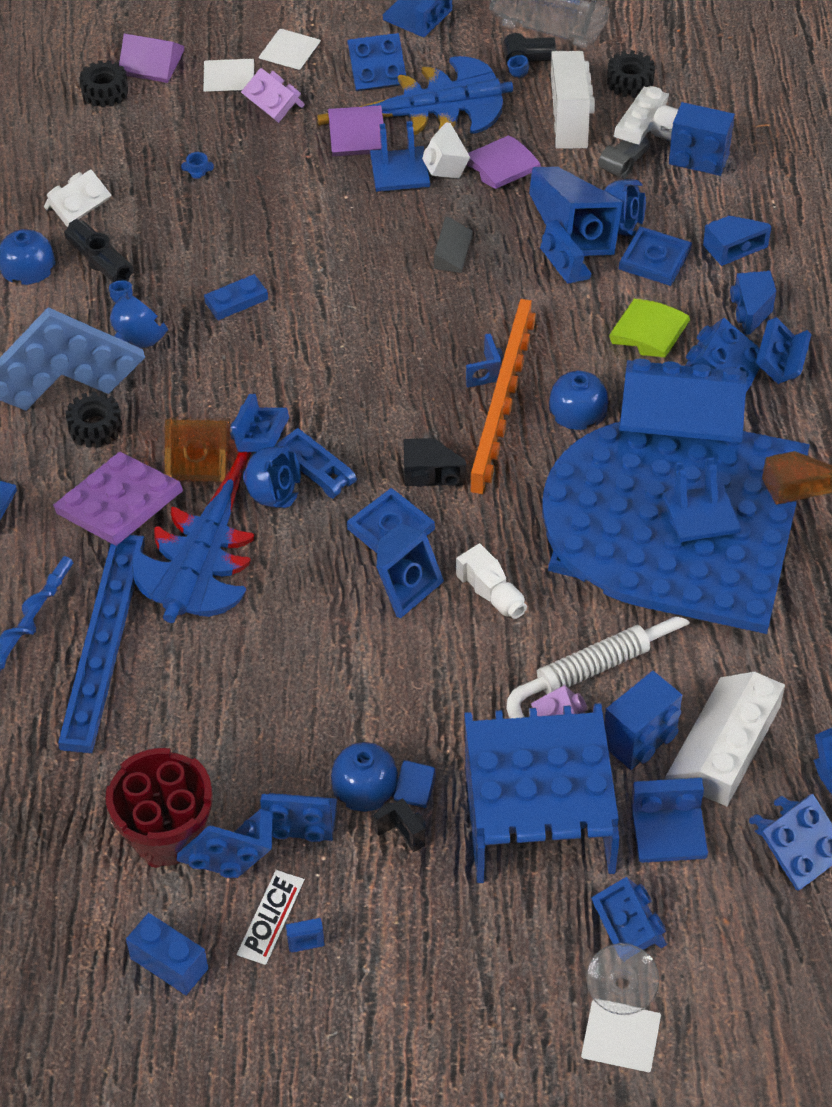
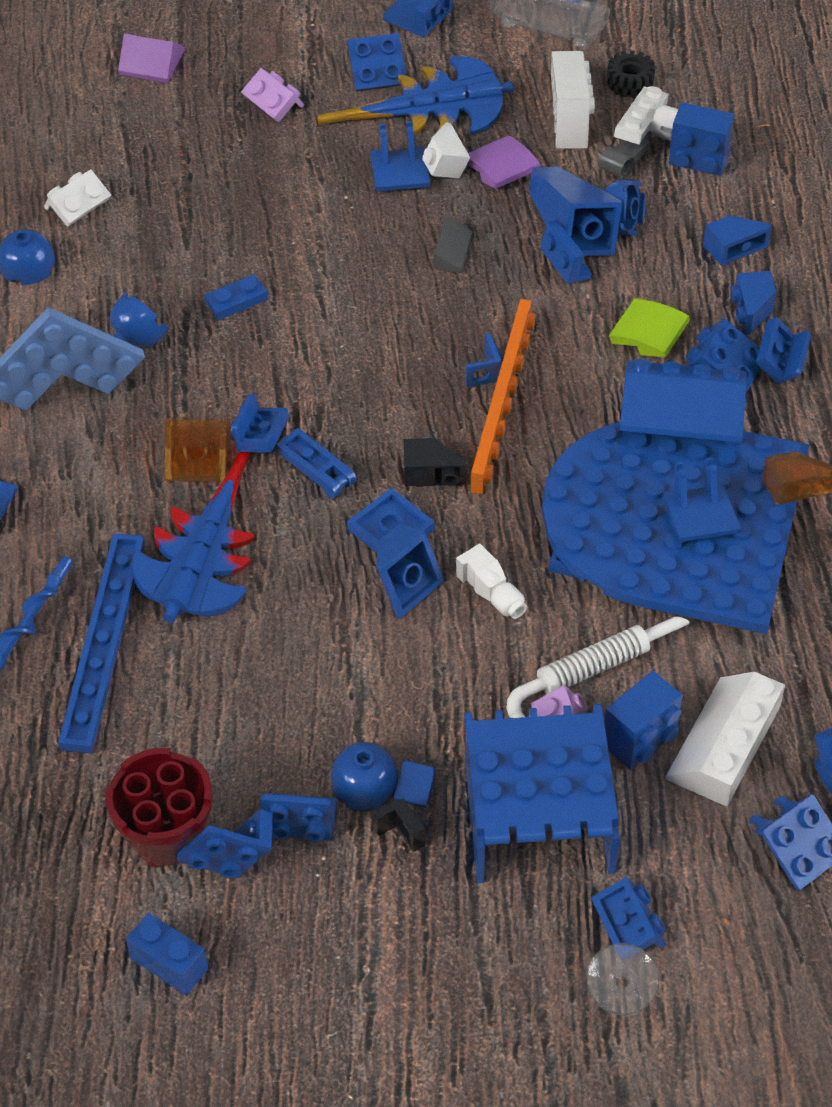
medium lavender plate [53,452,183,546] -> none
black piece [64,219,134,282] -> none
black tyre [65,392,122,448] -> none
black tyre [79,60,129,107] -> none
blue hinge [109,280,133,303] -> none
blue plate [181,152,214,179] -> none
white sticker [203,59,254,92] -> none
white sticker [236,870,305,965] -> none
blue cylinder [243,446,301,508] -> none
white sticker [259,29,321,70] -> none
blue tile [285,918,324,952] -> none
medium lavender slope [328,105,383,157] -> none
black piece [503,33,556,64] -> none
blue hinge [507,55,529,78] -> none
blue cylinder [549,370,608,430] -> none
white sticker [581,999,661,1072] -> none
blue tile [619,226,692,286] -> none
blue bracket [631,778,708,863] -> none

